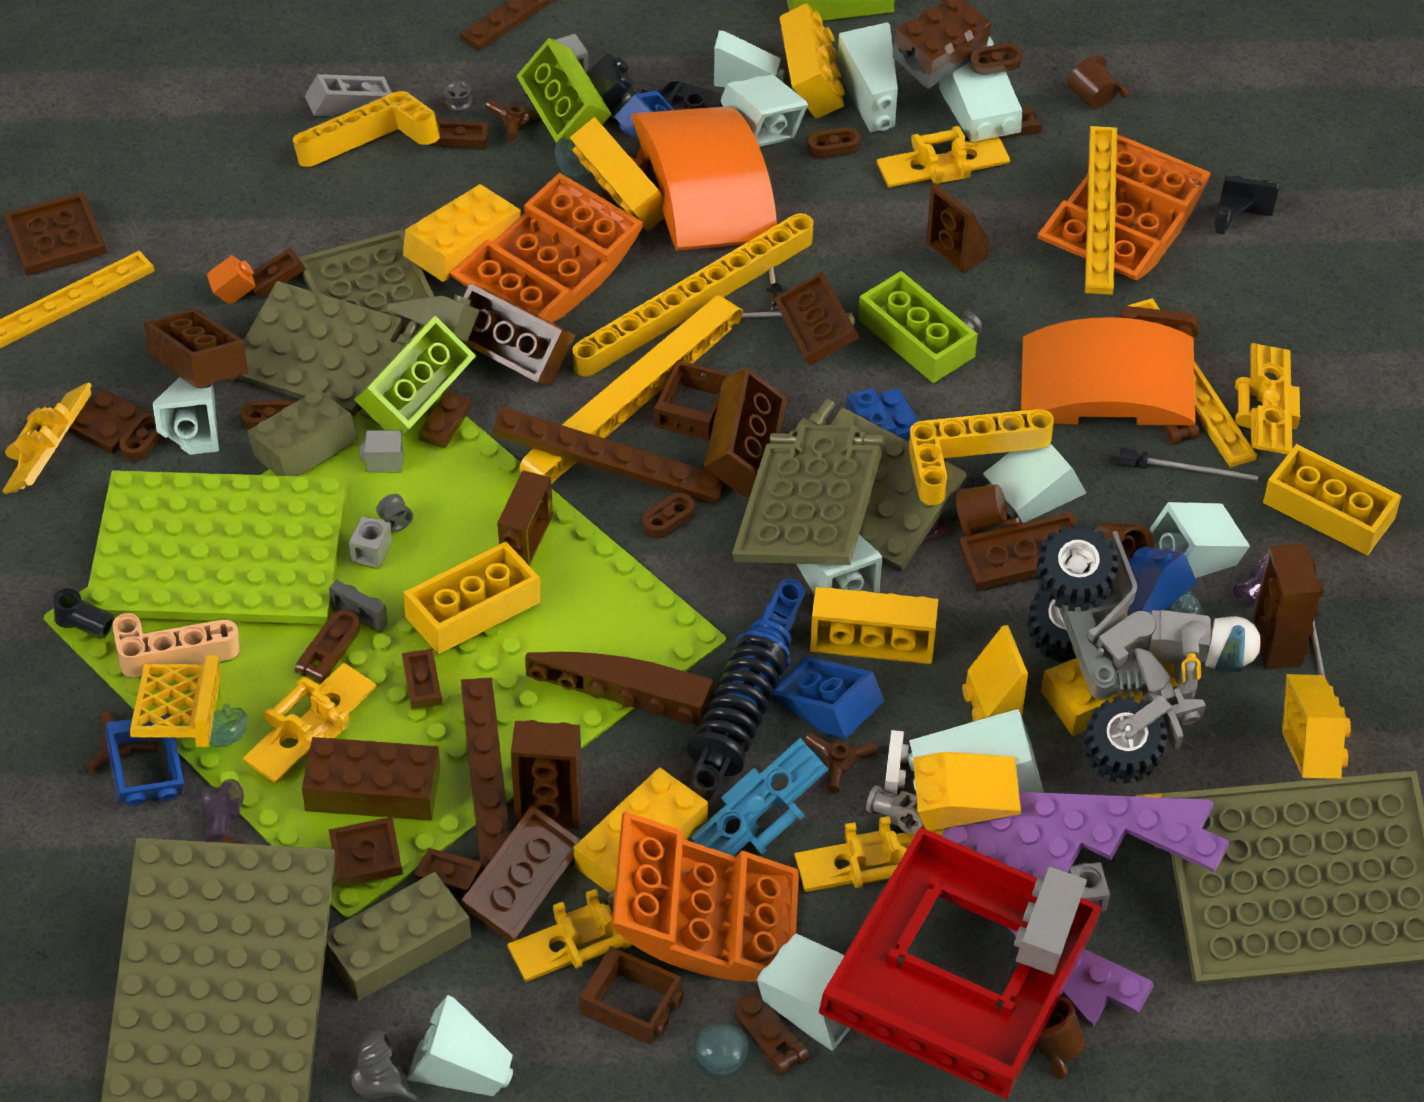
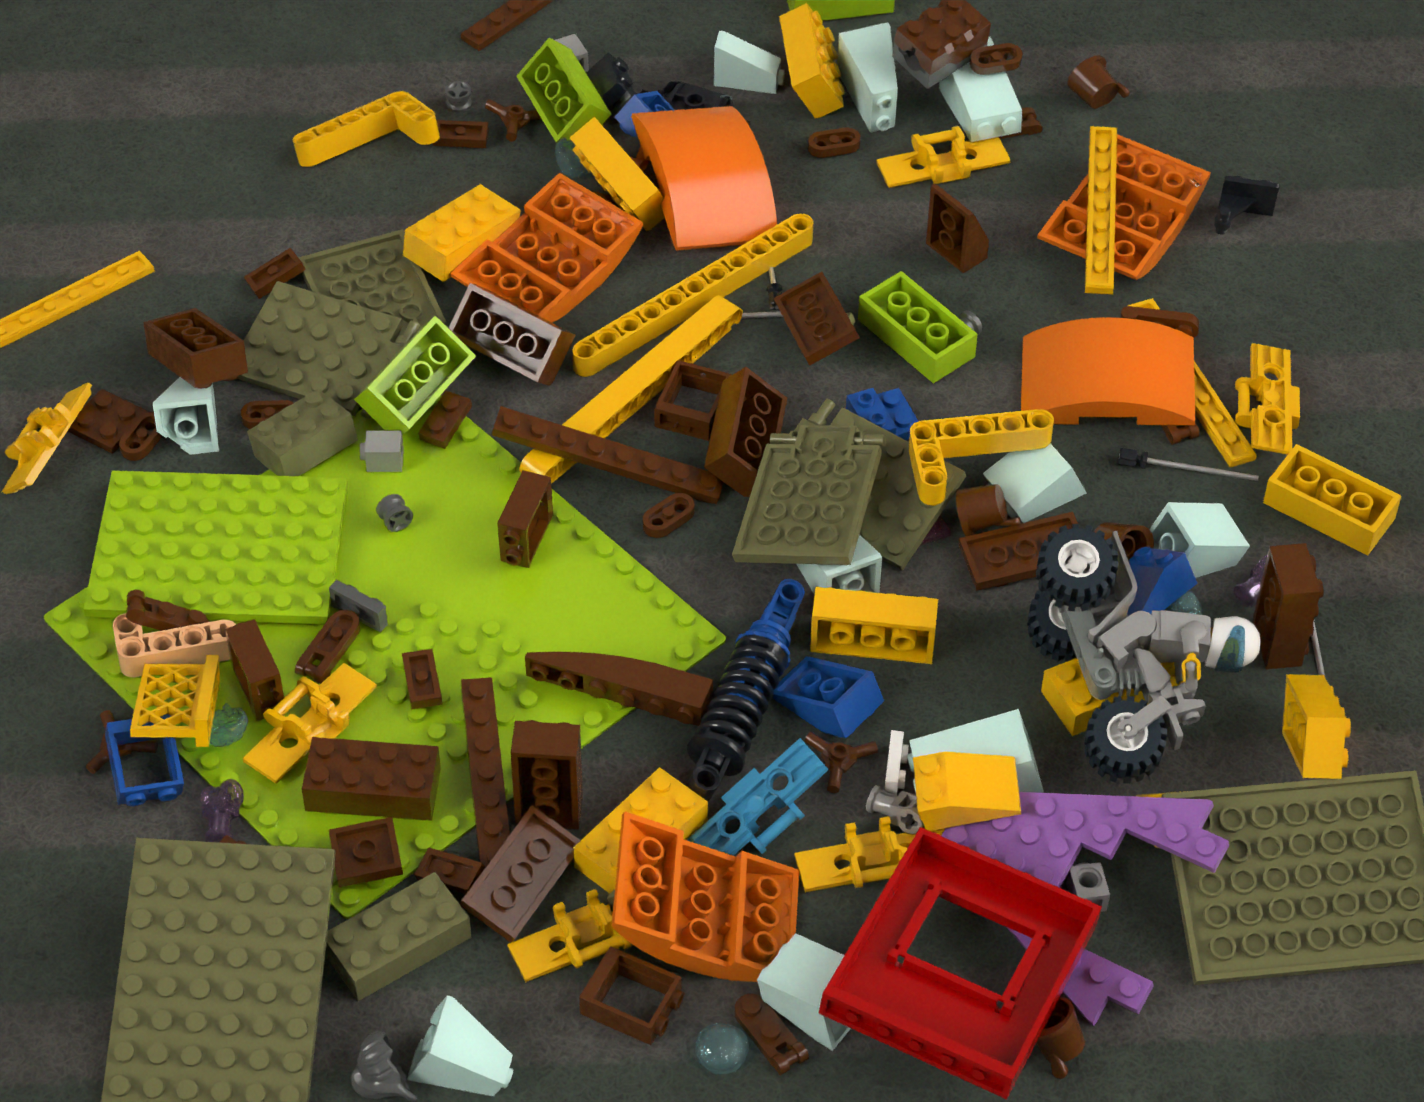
reddish brown plate [3,192,107,275] -> none
black piece [54,588,115,639] -> none
orange brick [207,255,256,304] -> none
light grey slope [305,74,392,116] -> none
light grey brick [349,516,392,568] -> none
olive slope [386,294,480,342] -> none
yellow brick [404,542,540,654] -> none
light aqua slope [720,74,808,147] -> none
yellow slope [962,625,1028,722] -> none
light grey brick [1013,866,1087,975] -> none
none -> reddish brown plate [126,589,209,631]
none -> reddish brown window [225,619,284,721]

